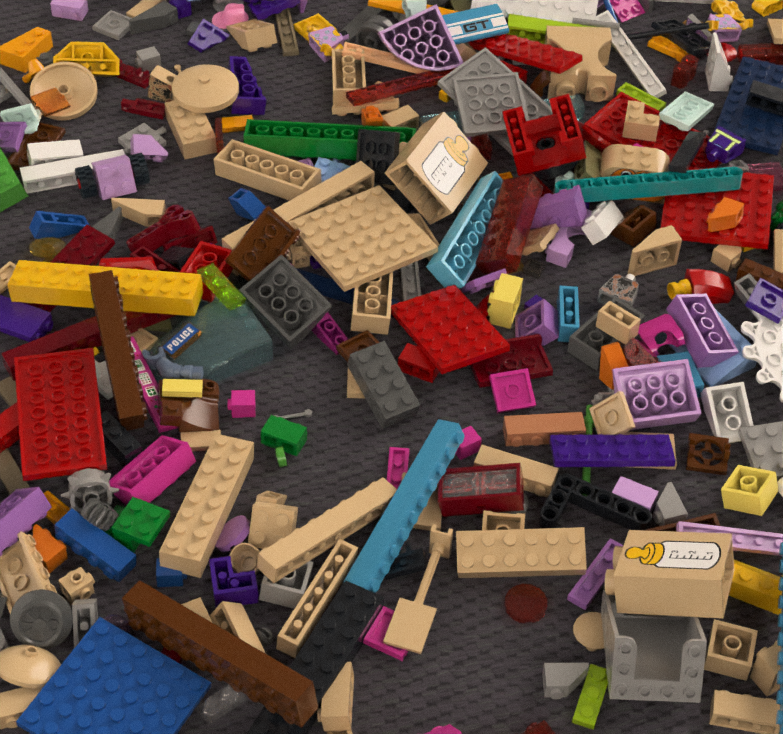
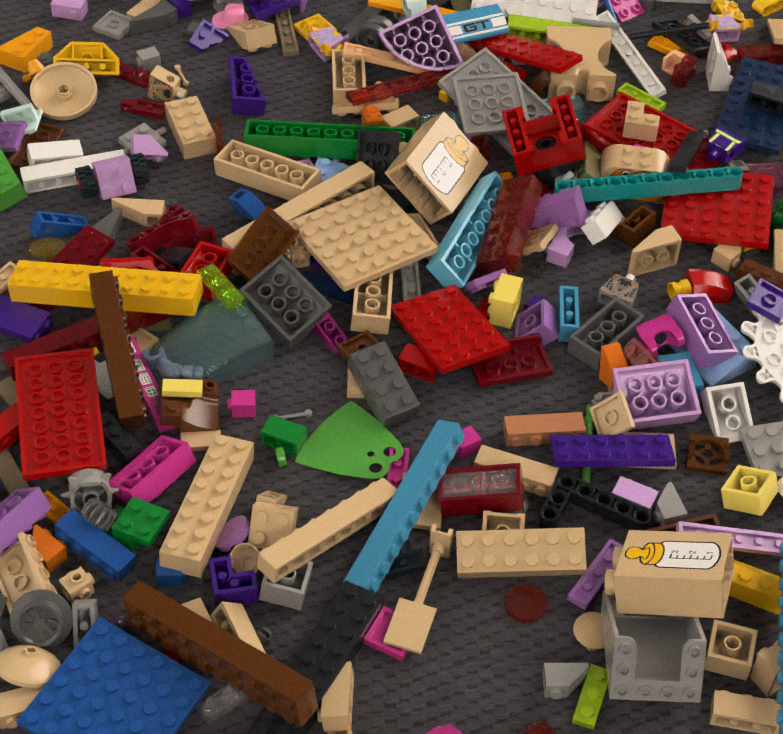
clear orange piece [30,87,71,117] -> none
tile [162,322,203,360] -> none
tan dish [172,64,239,113] -> none
light orange tile [219,115,253,133] -> none
tan brick [276,539,358,658] -> none
dark pink plate [489,368,536,413] -> none
tan brick [596,301,641,345] -> none
light aqua plate [659,91,714,132] -> none
orange slope [707,197,744,232] -> none
none -> bright green piece [295,401,404,479]
none -> light nougat panel [661,49,688,76]

